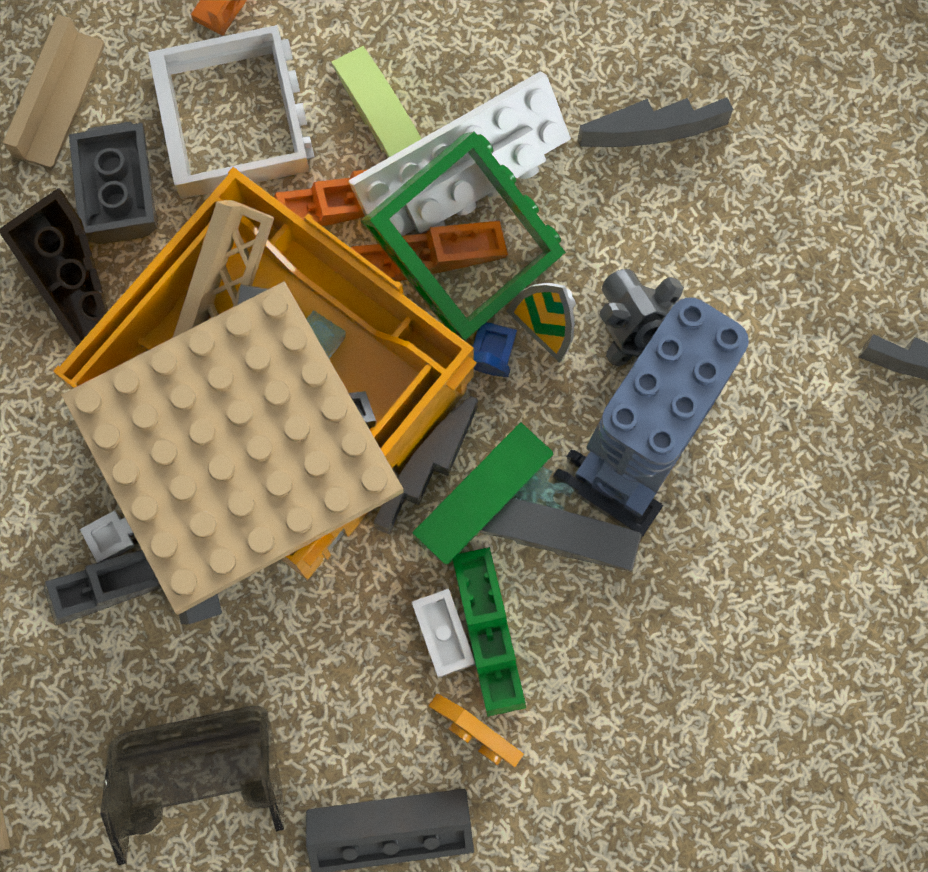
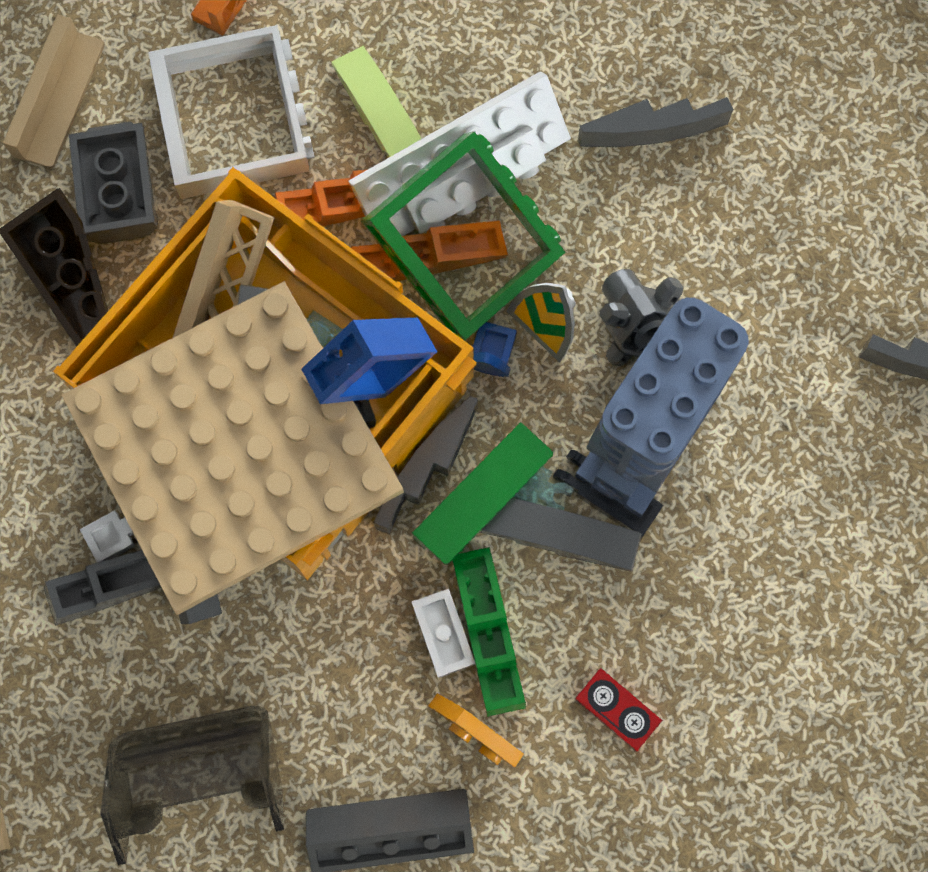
none -> blue window [301,318,437,404]
none -> tile [575,668,663,752]

